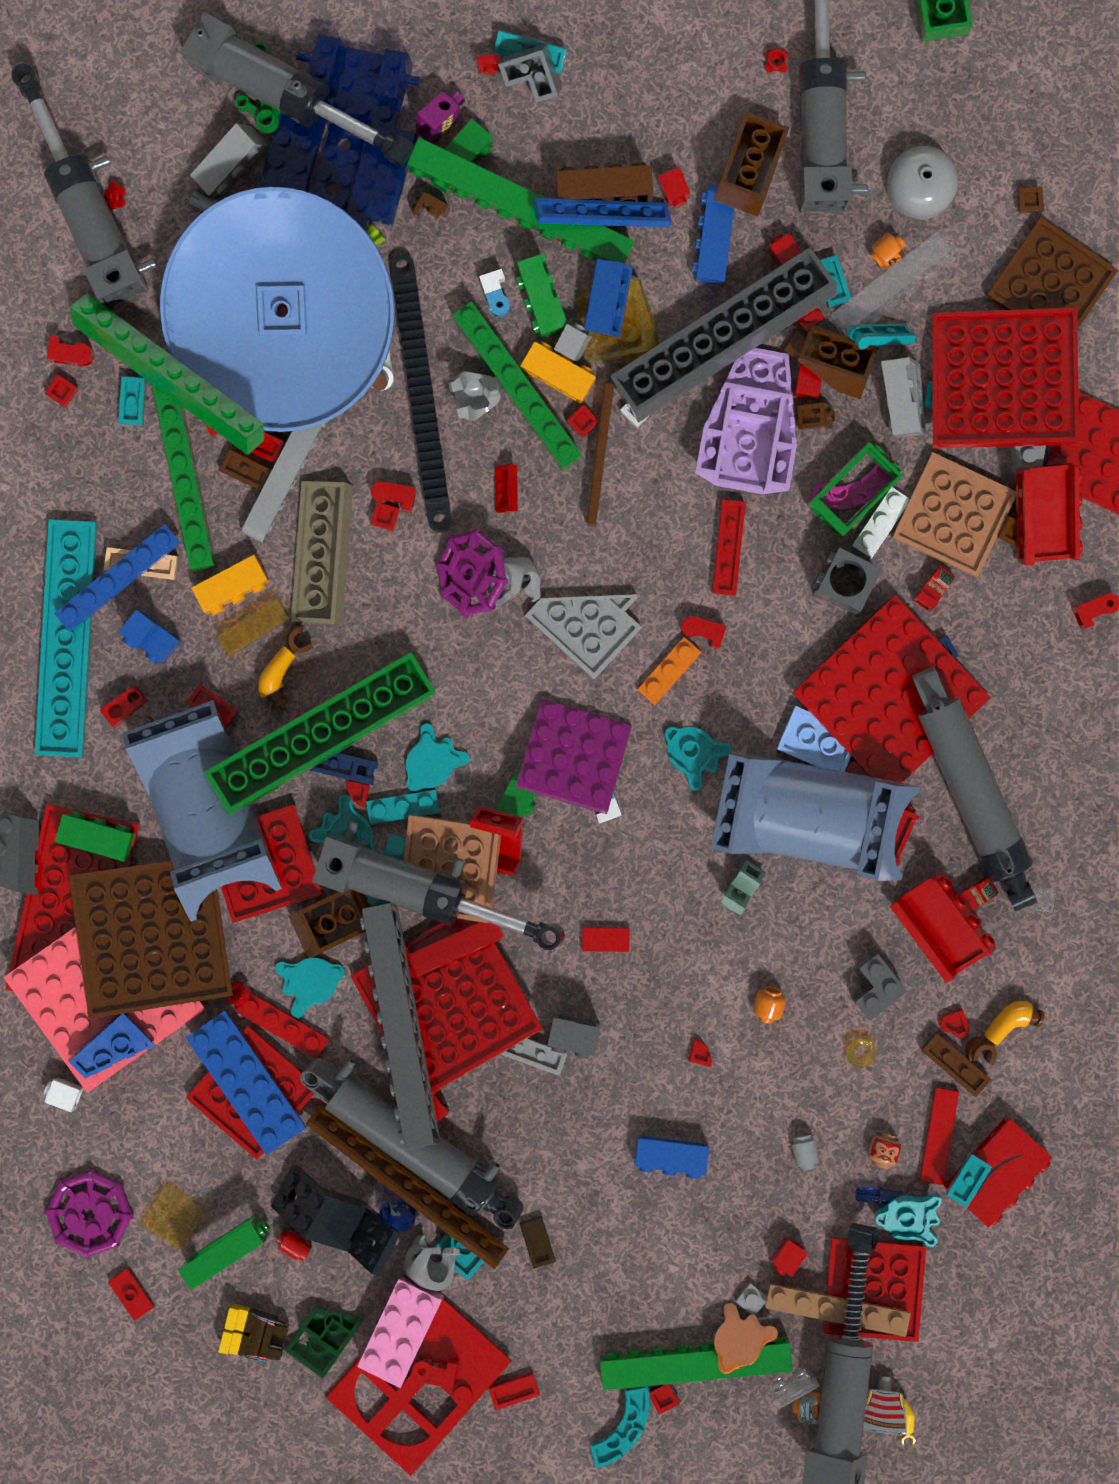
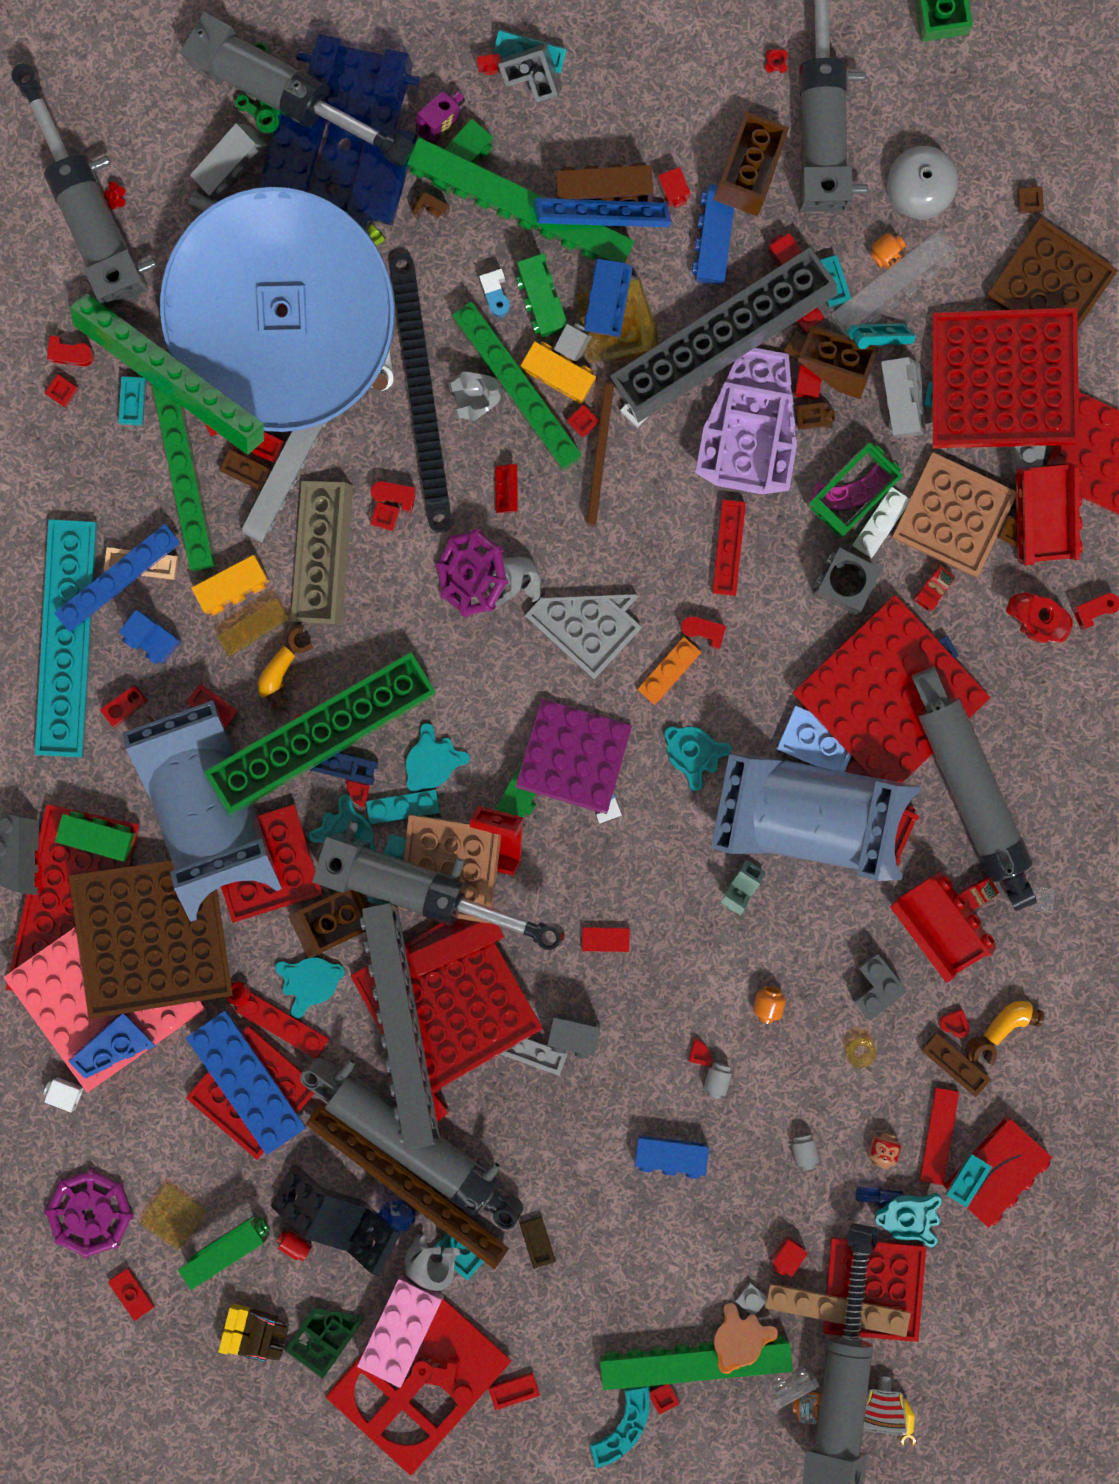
none -> light grey brick [703,1062,732,1099]
none -> red piece [1006,592,1073,643]

